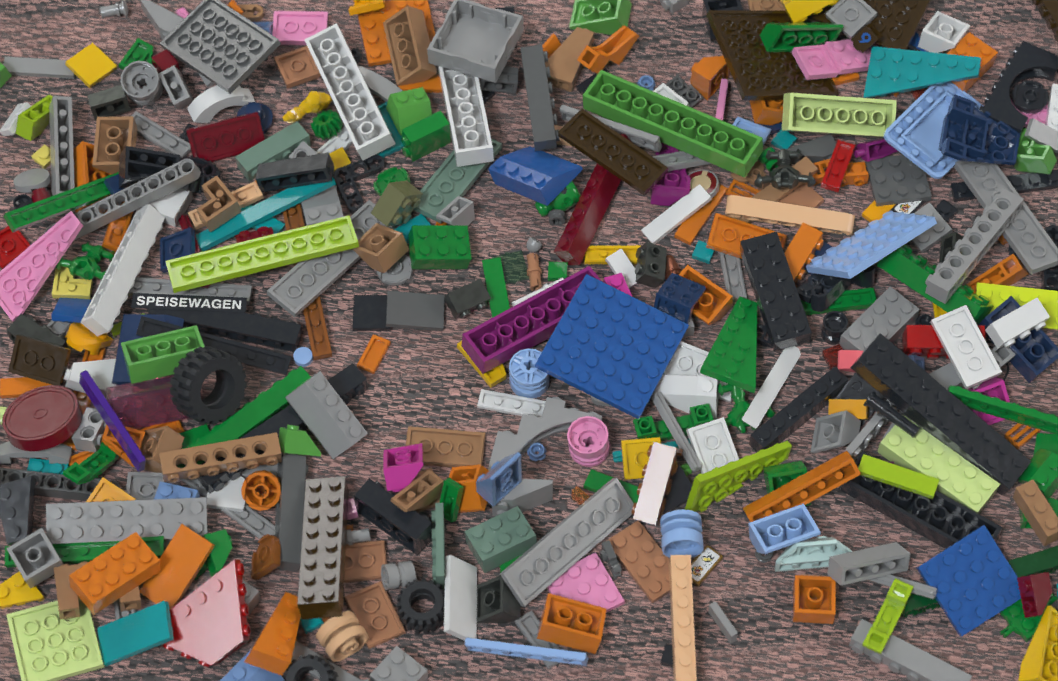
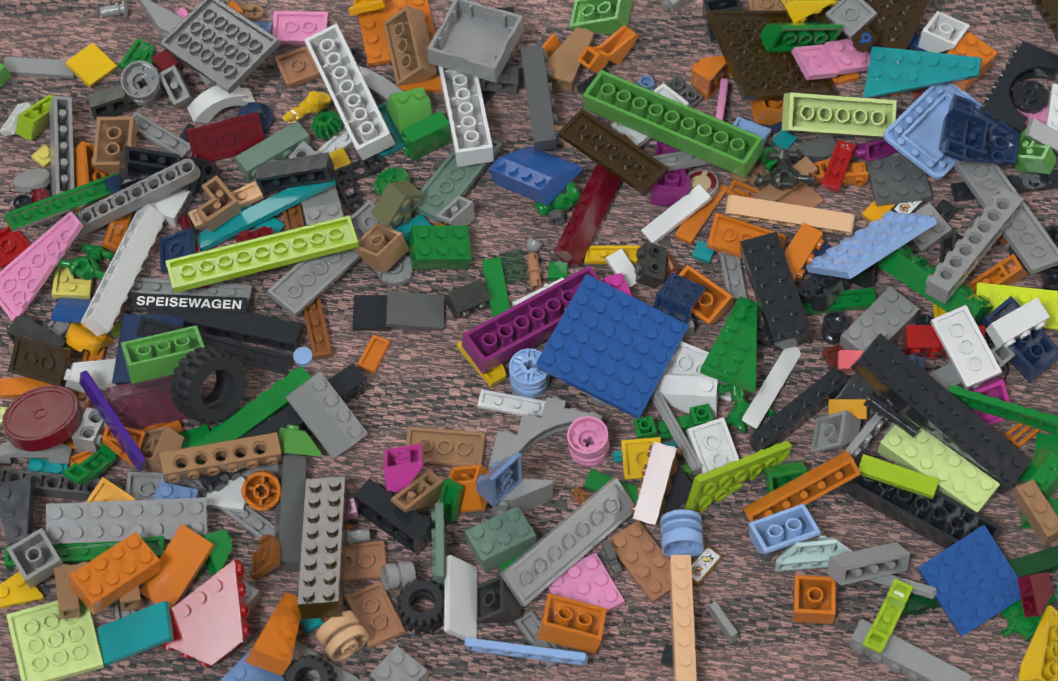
medium blue plate [527,443,547,461] -> none
light grey tile [559,104,662,152] -> none

